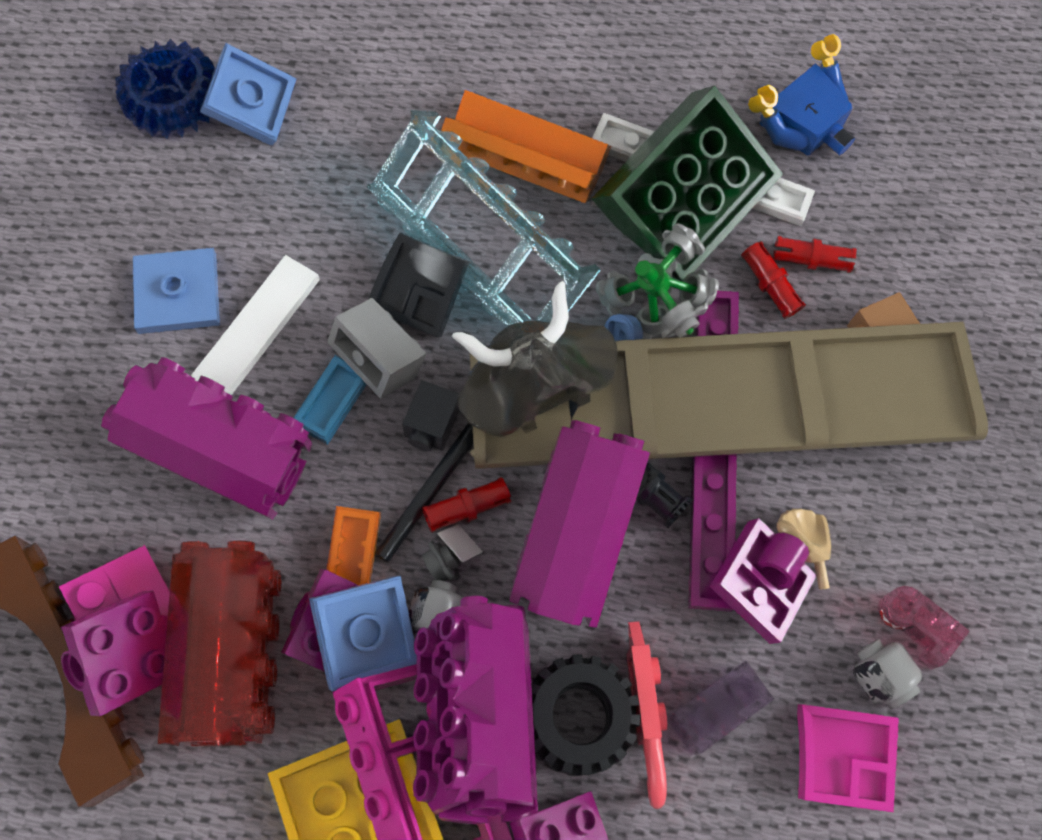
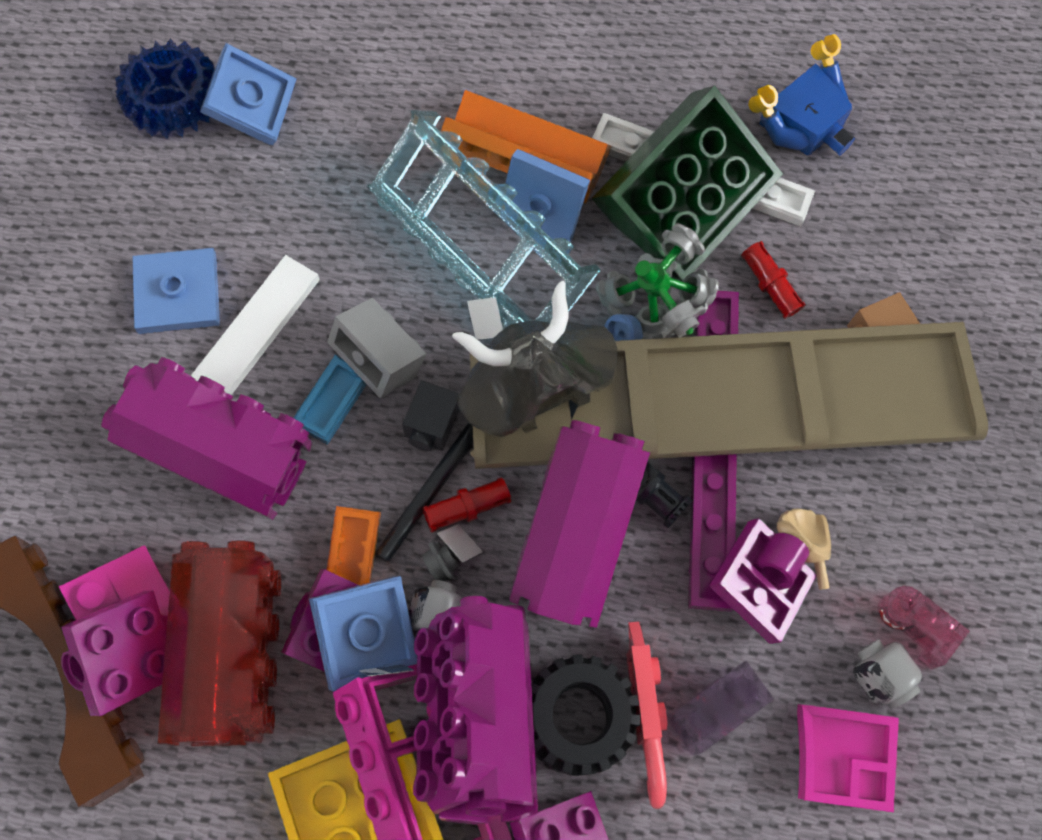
black plate [368,232,470,337] -> none
red pin [773,236,857,273] -> none
none -> black sticker [359,665,414,676]
none -> white sticker [467,297,505,340]
none -> medium blue plate [498,149,590,247]

